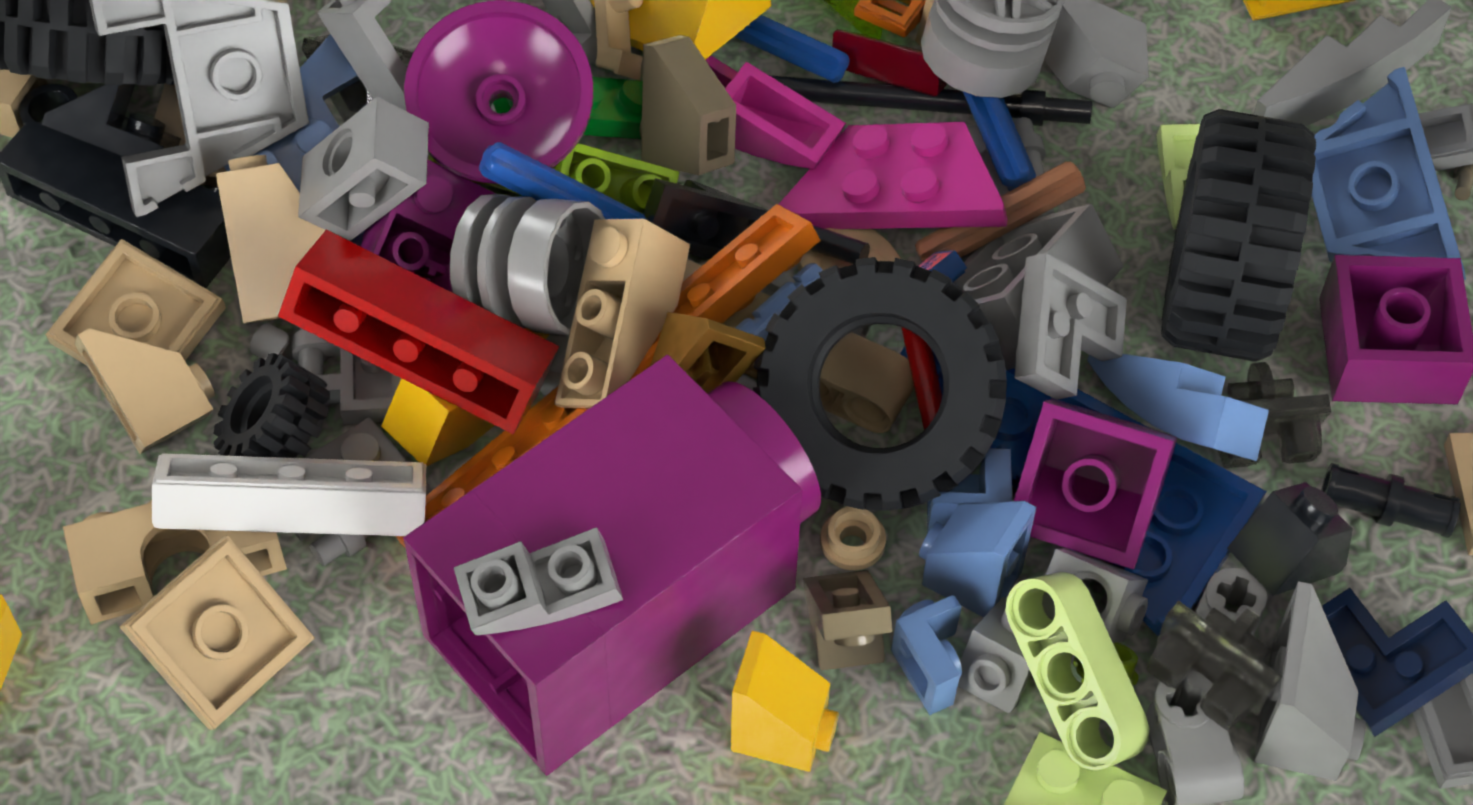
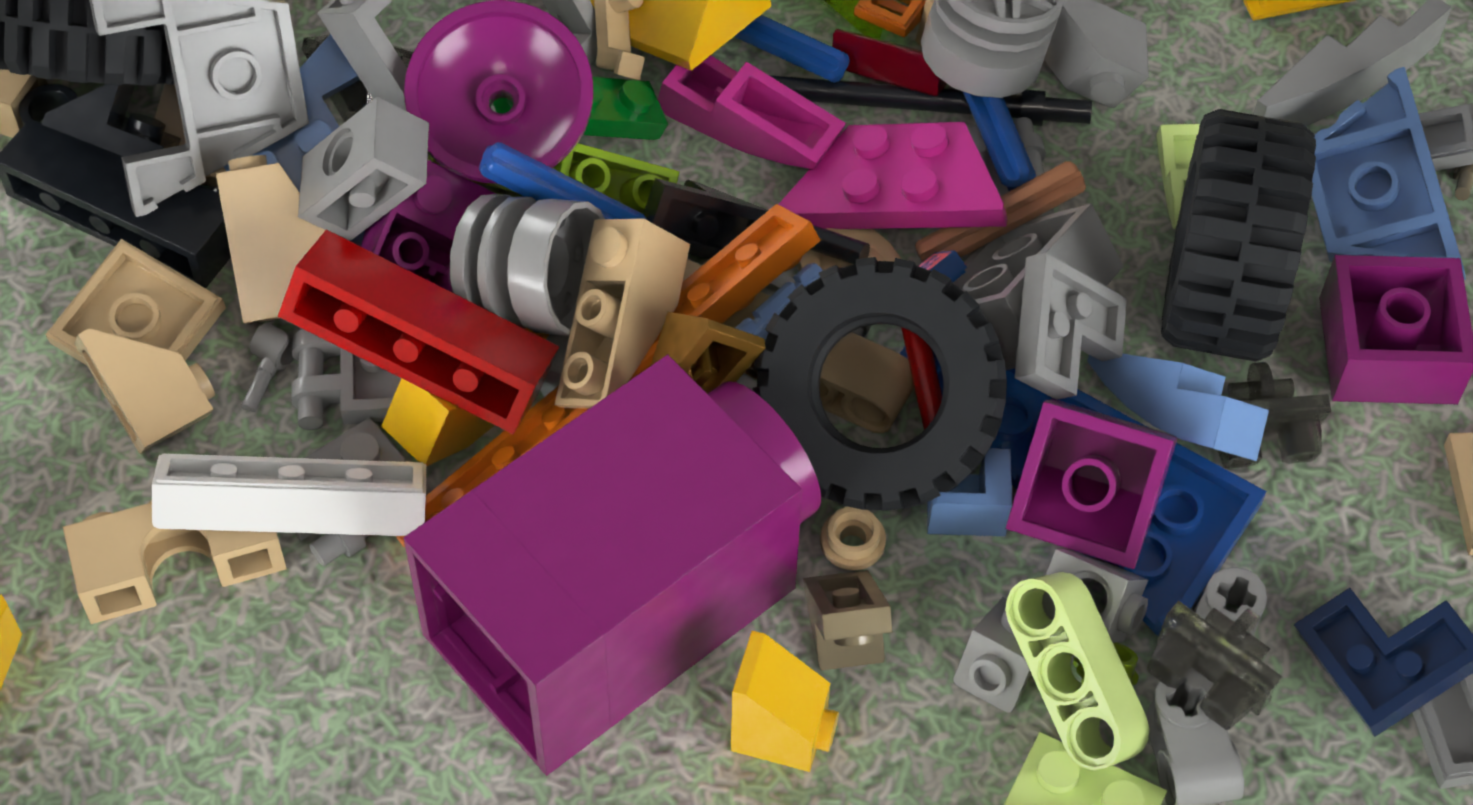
tan tile [120,536,315,730] -> none
black tyre [213,353,330,458] -> none
light grey slope [454,527,624,635] -> none
dark tan slope [640,35,736,175] -> none
medium blue bracket [891,595,962,715] -> none
medium blue slope [919,501,1037,617] -> none
black slope [1227,482,1353,596] -> none
light grey slope [1254,581,1366,781] -> none
black pin [1321,463,1461,538] -> none

